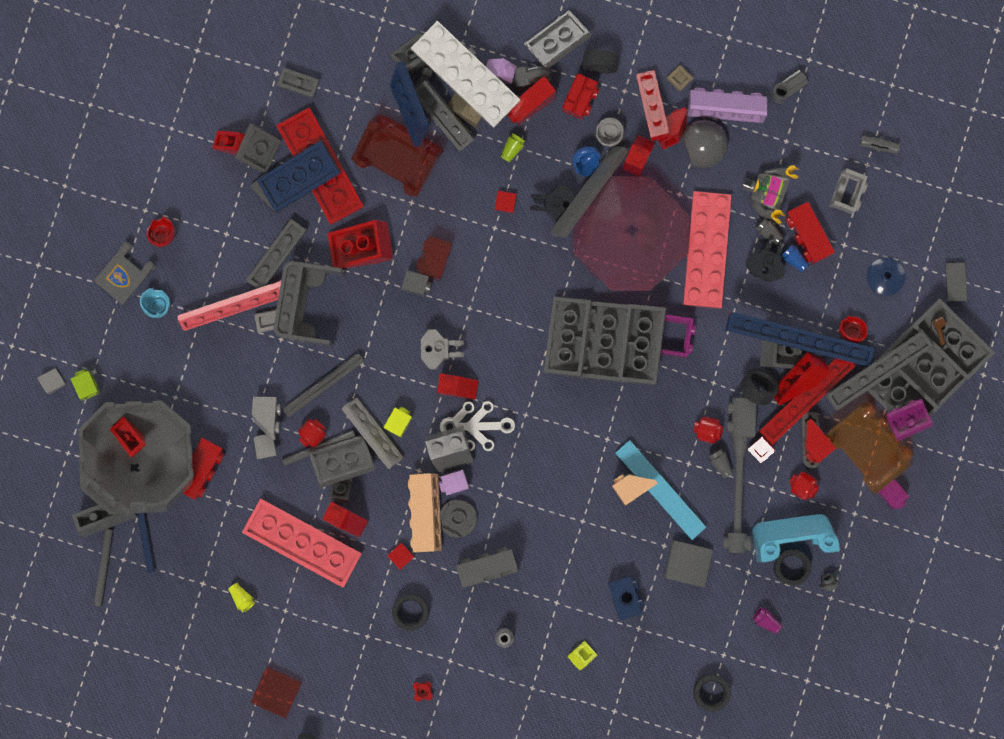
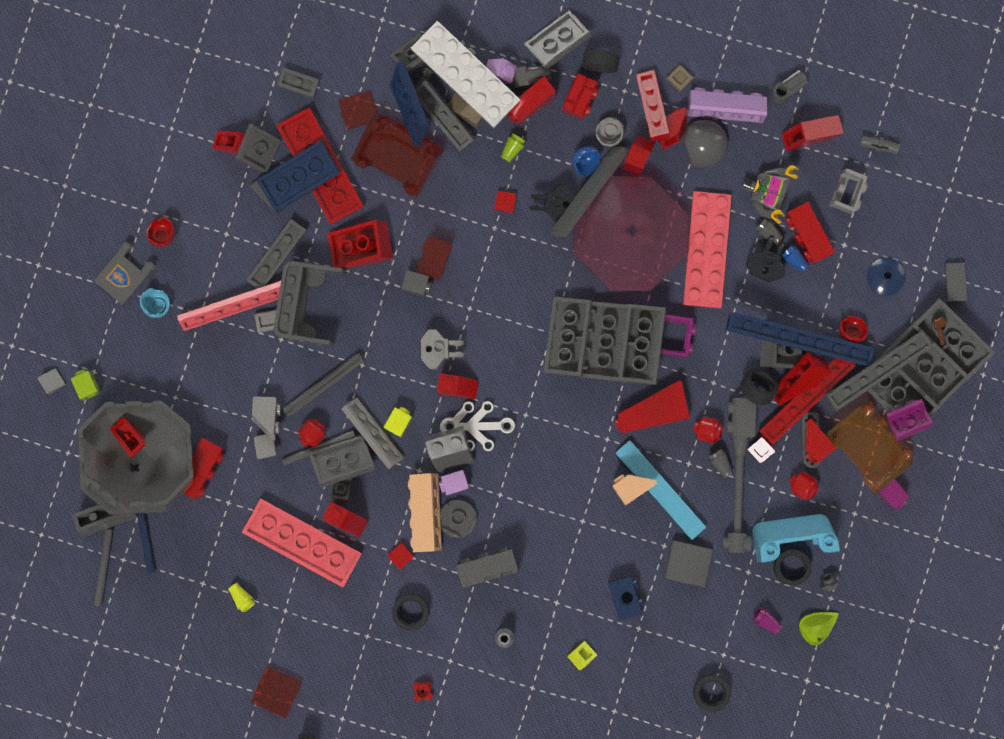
none -> clear red piece [338,91,379,130]
none -> red slope [615,381,690,434]
none -> red slope [781,115,844,151]
none -> lime piece [799,612,839,645]

